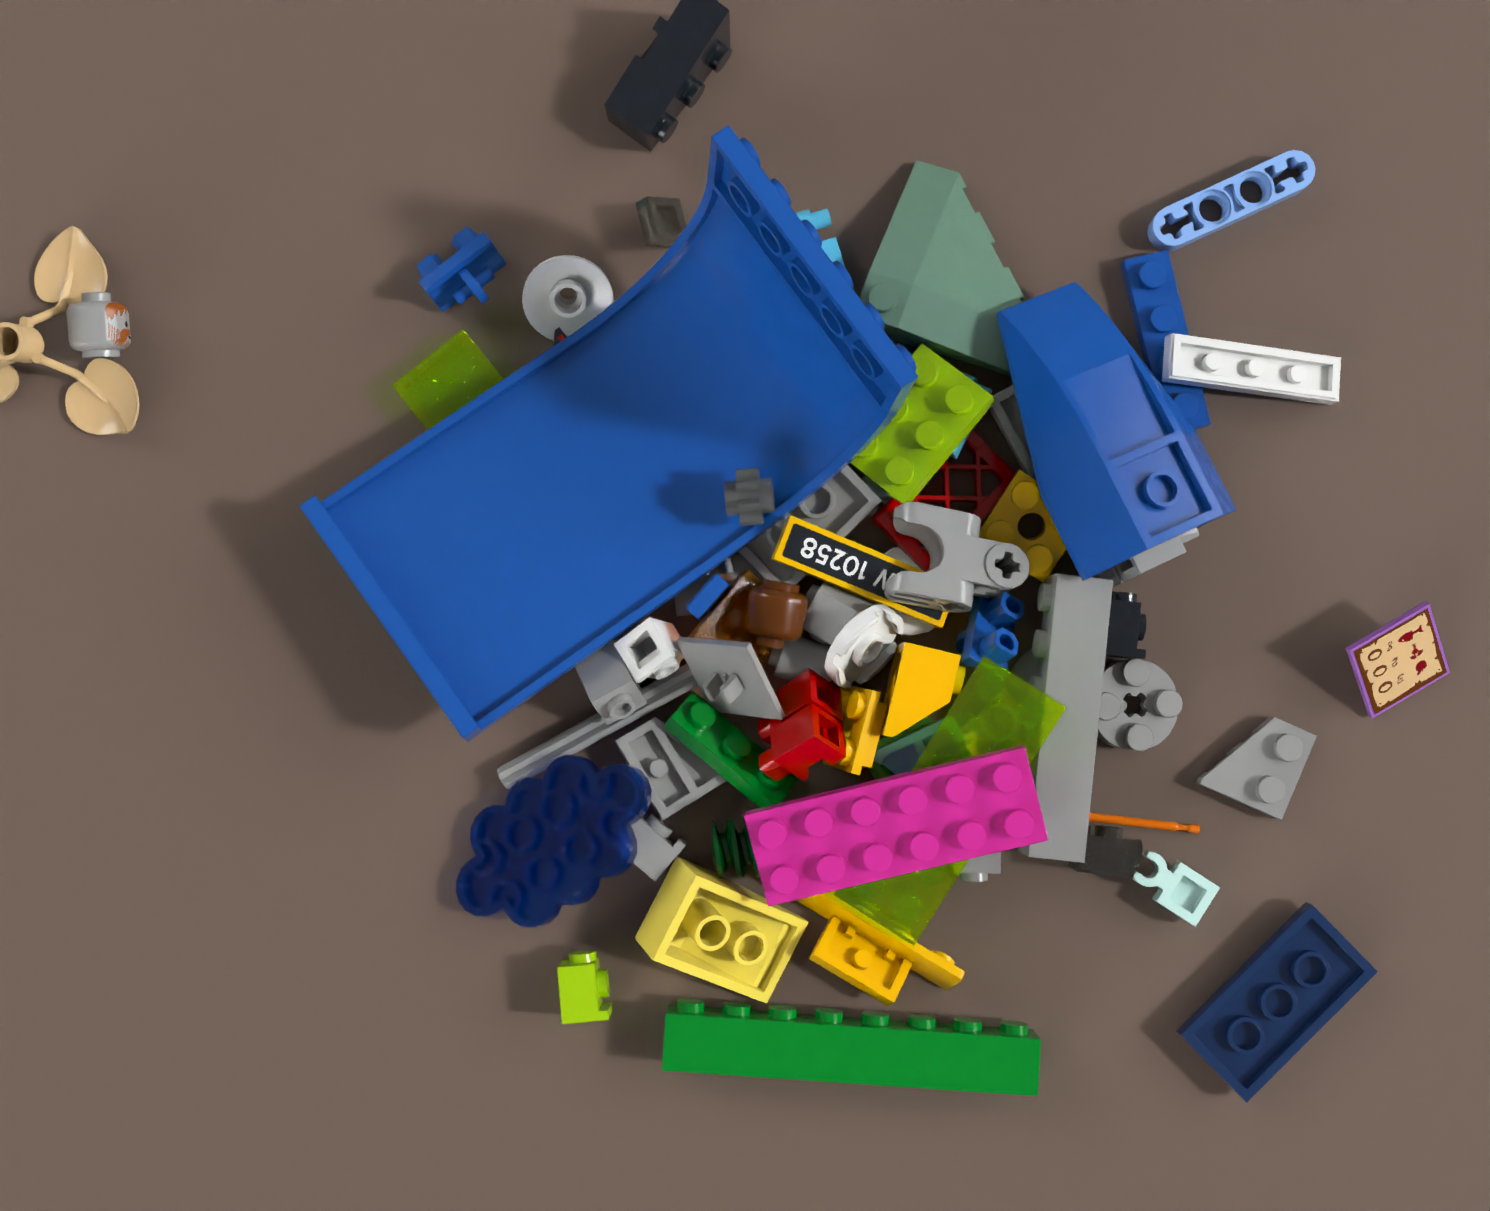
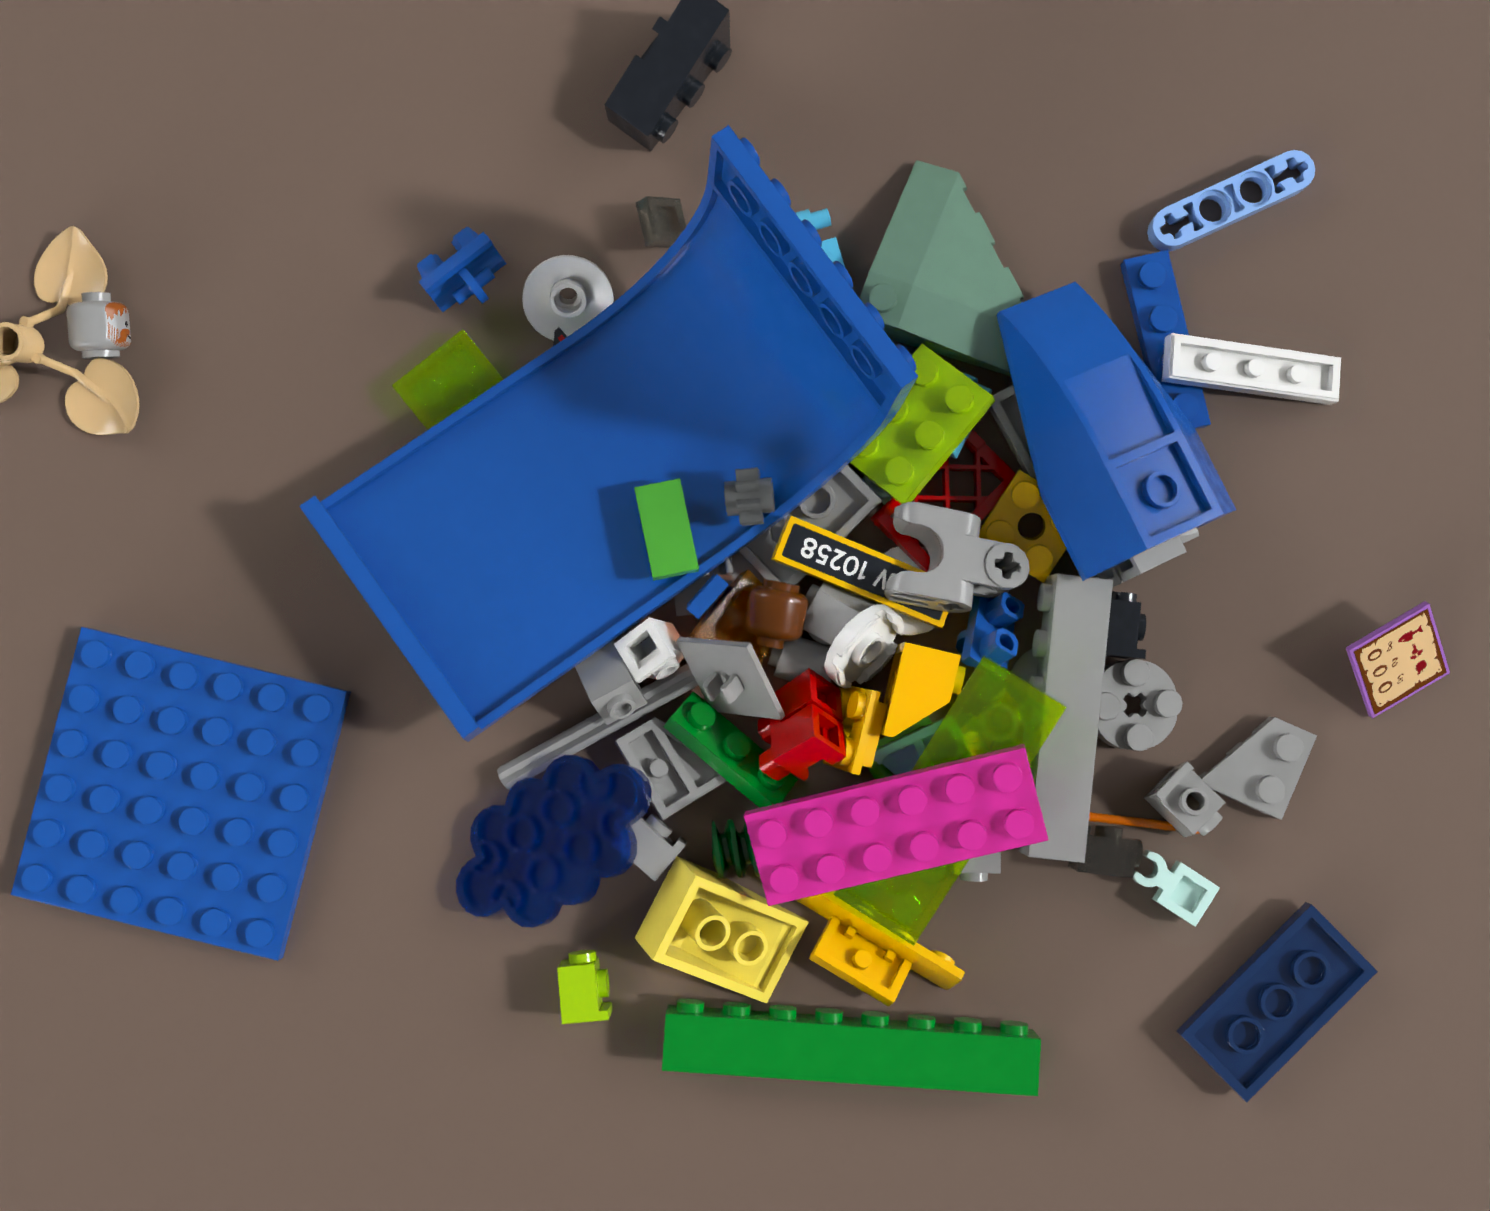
none -> blue plate [11,627,351,961]
none -> bright green tile [634,478,699,581]
none -> light grey brick [1144,761,1226,837]

